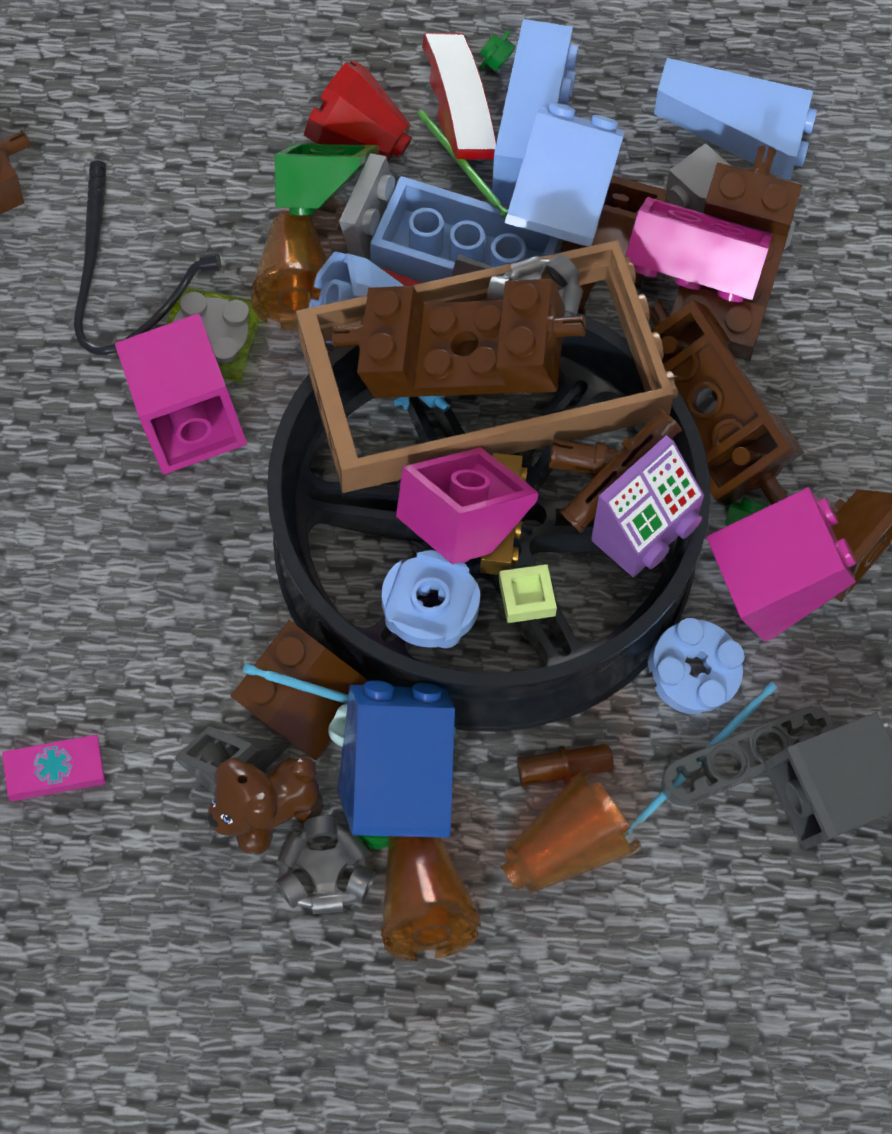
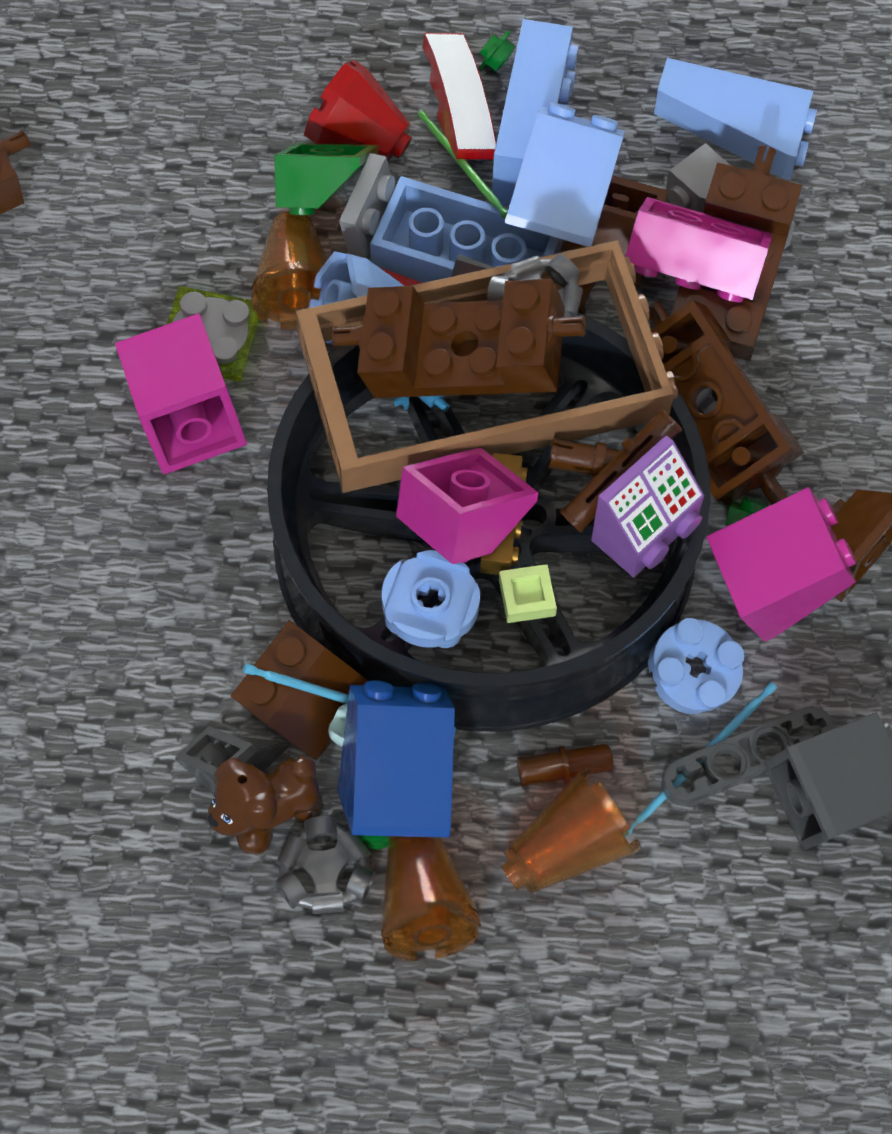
dark pink tile [2,735,106,802] -> none
black piece [74,160,221,355] -> none

